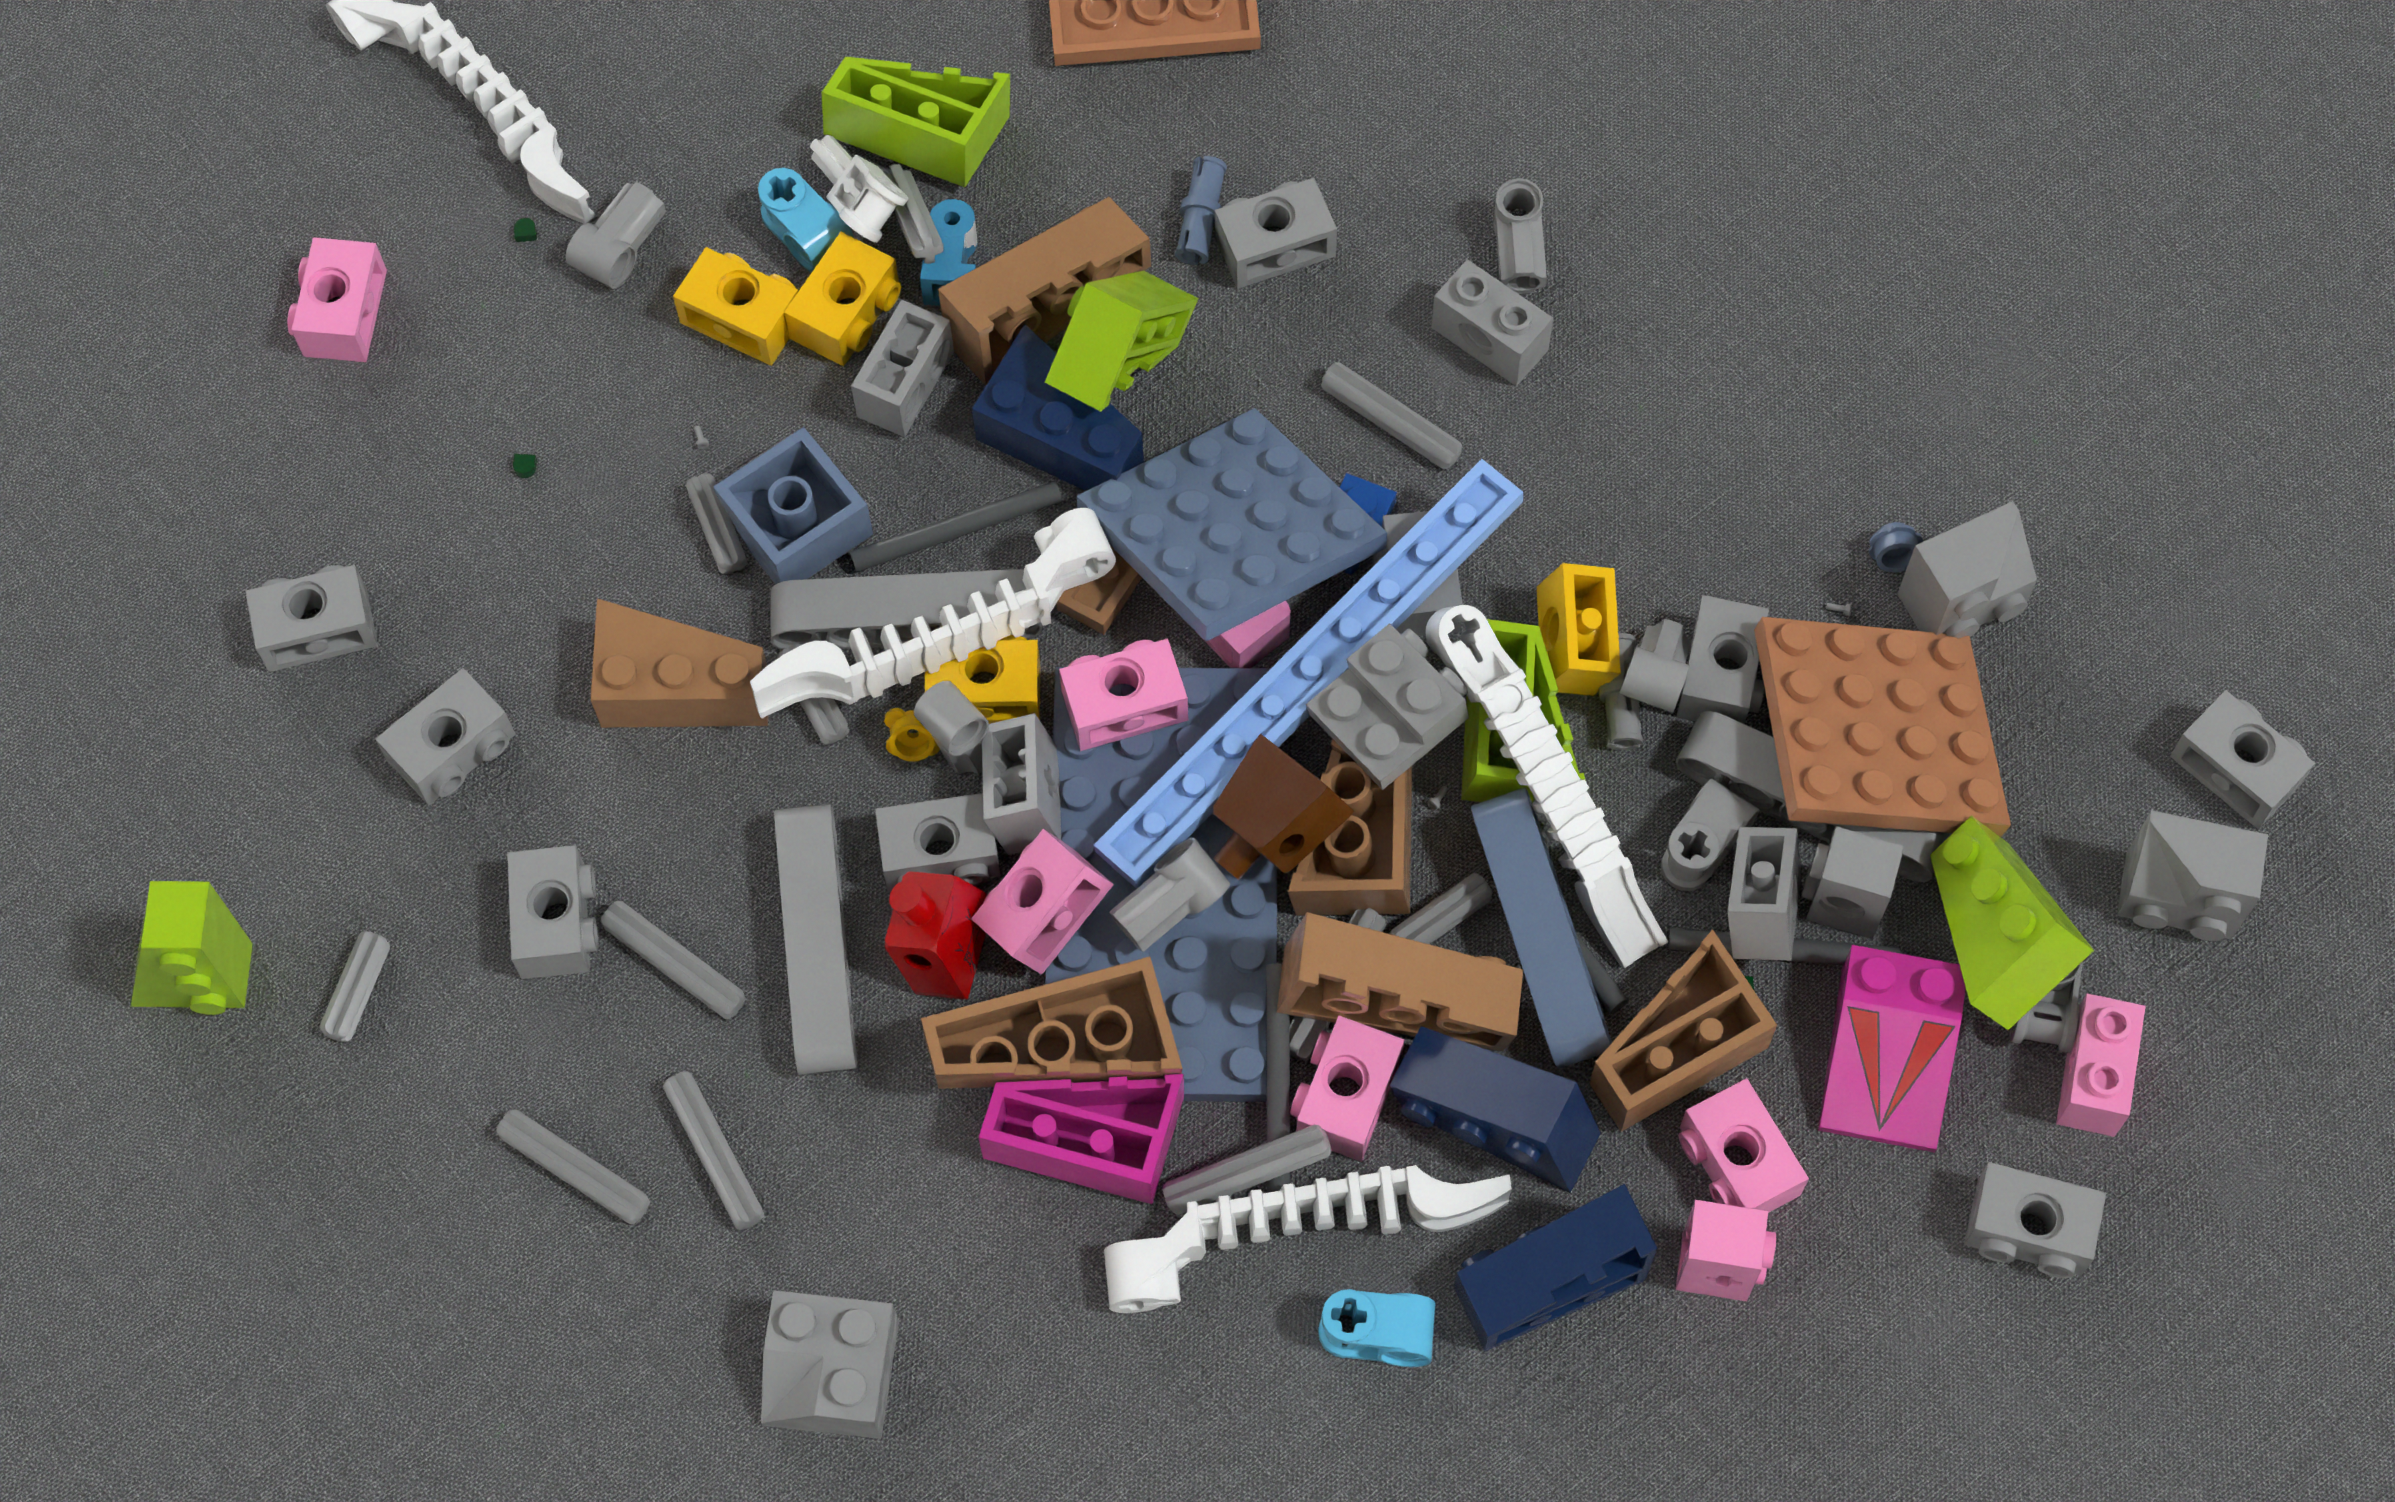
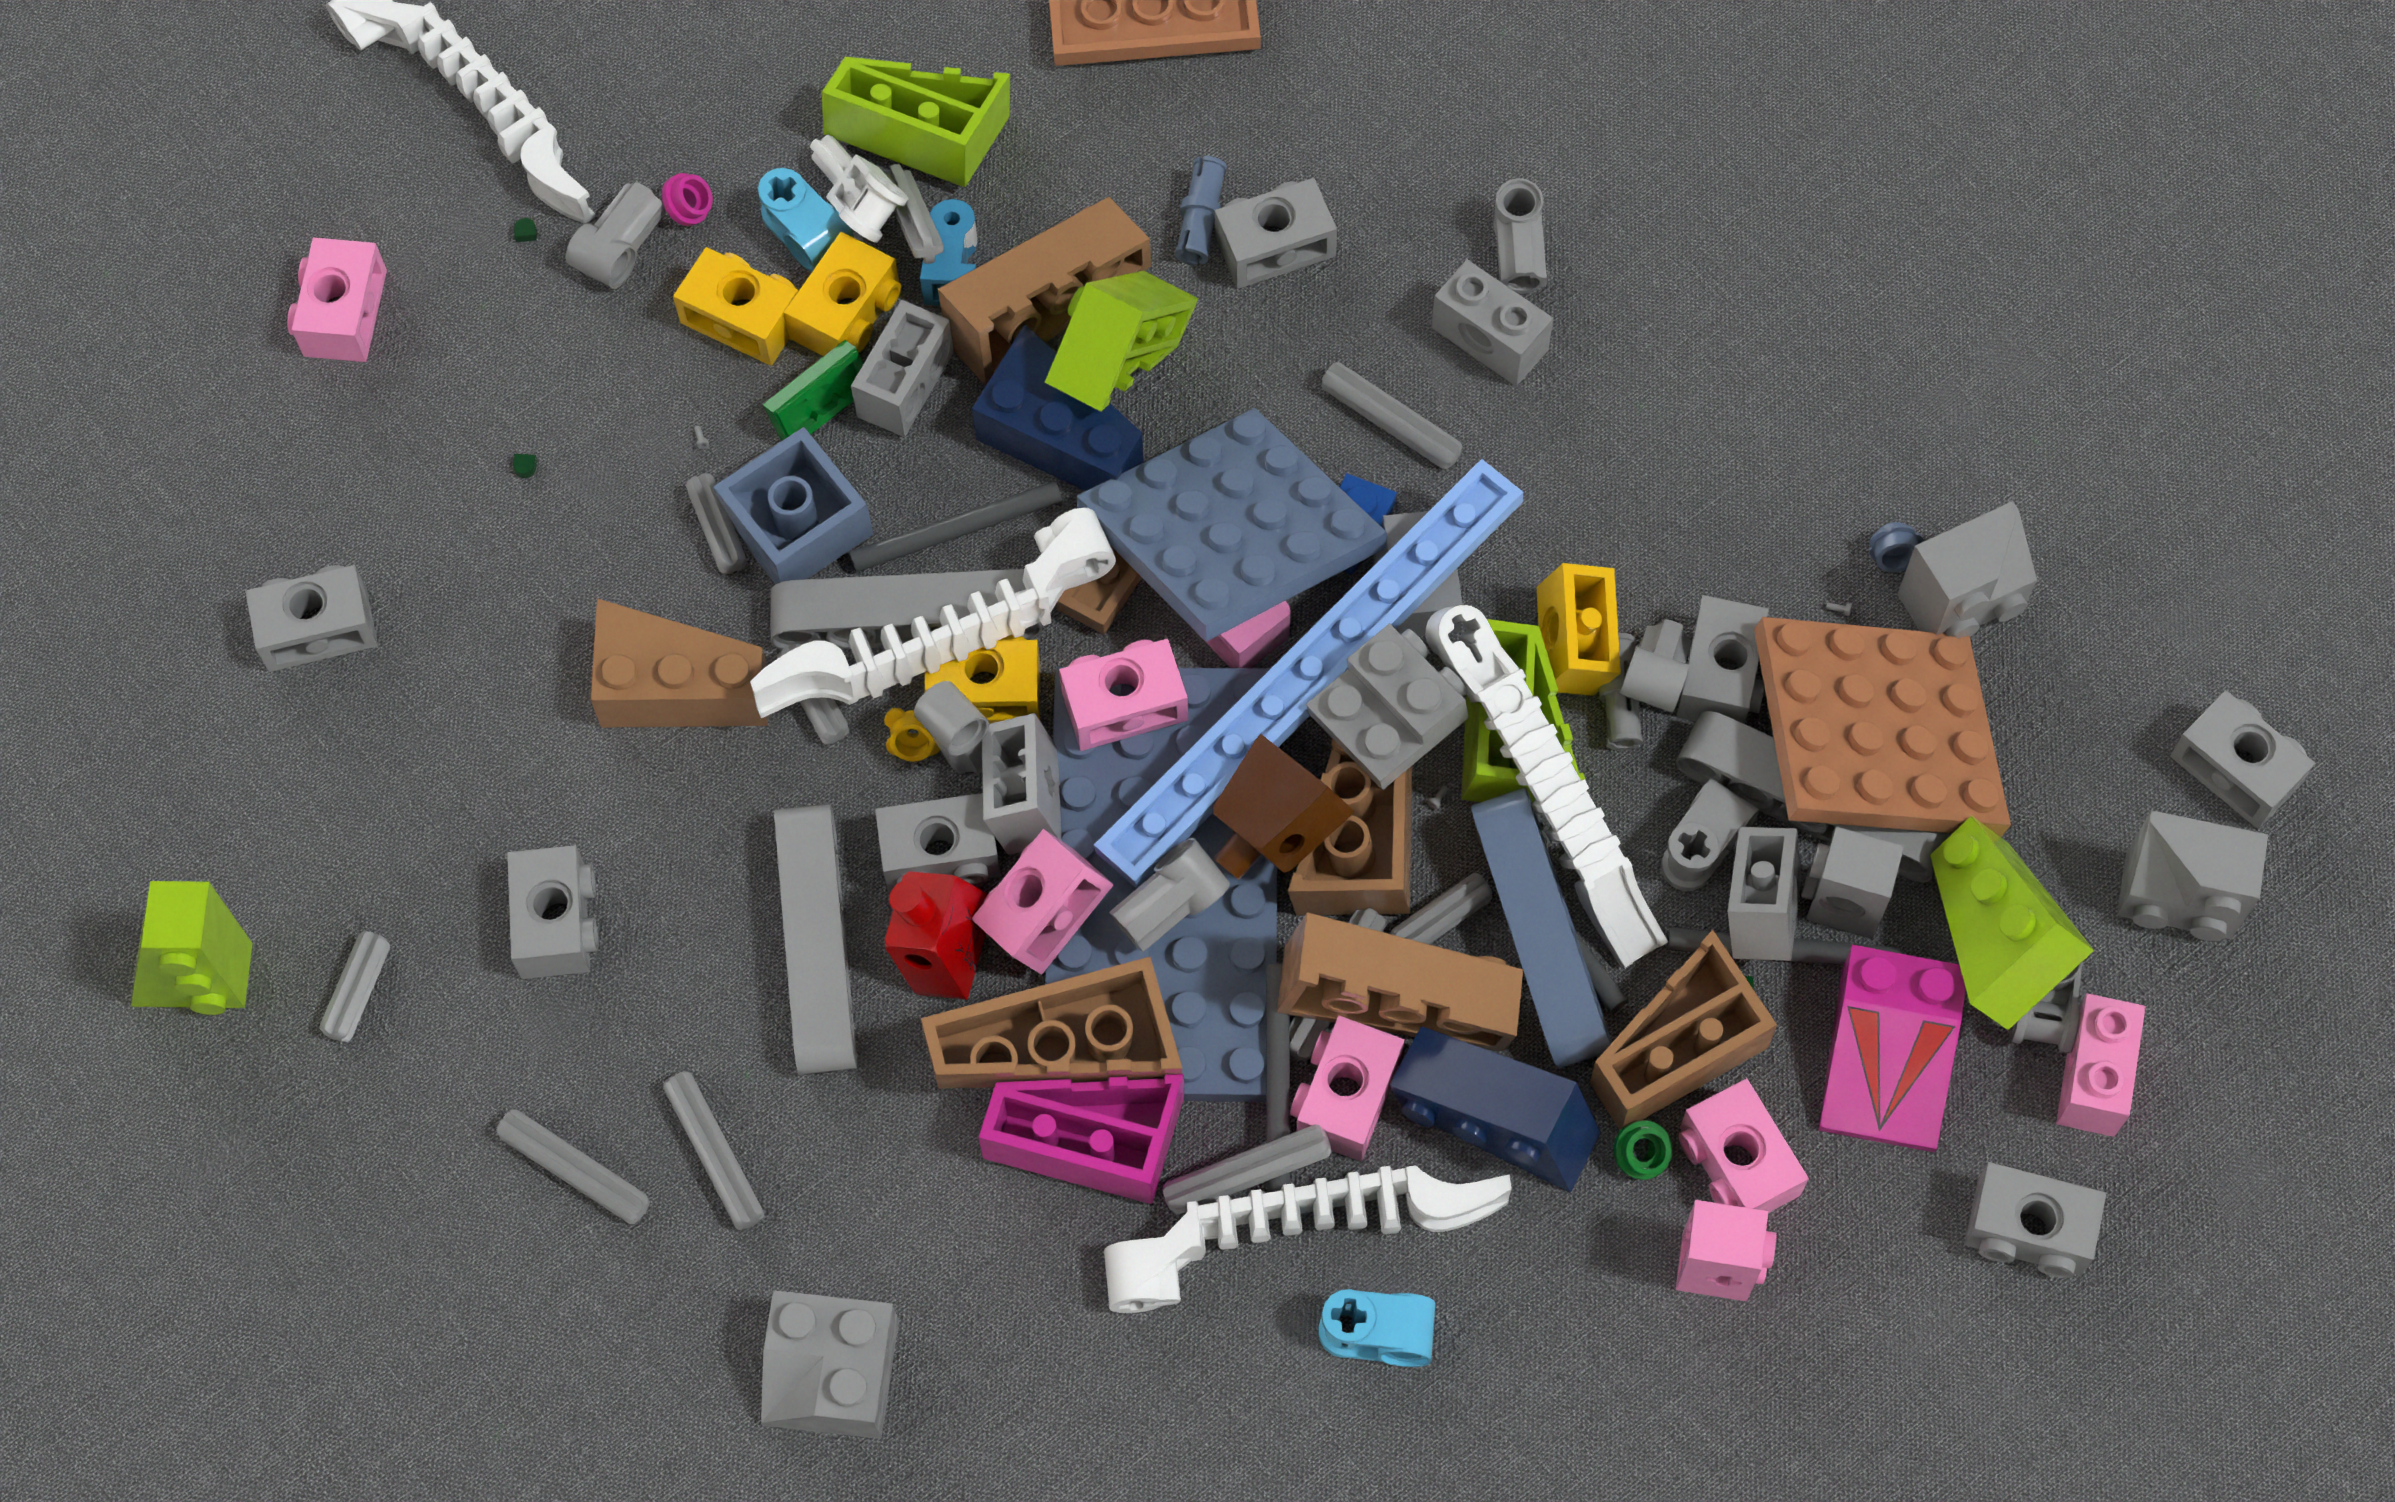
light grey brick [375,668,516,806] -> none
light grey axle [600,901,746,1019] -> none
dark blue wedge [1454,1184,1657,1352] -> none
none -> dark pink plate [662,173,713,226]
none -> green plate [762,340,864,441]
none -> green plate [1613,1120,1672,1180]

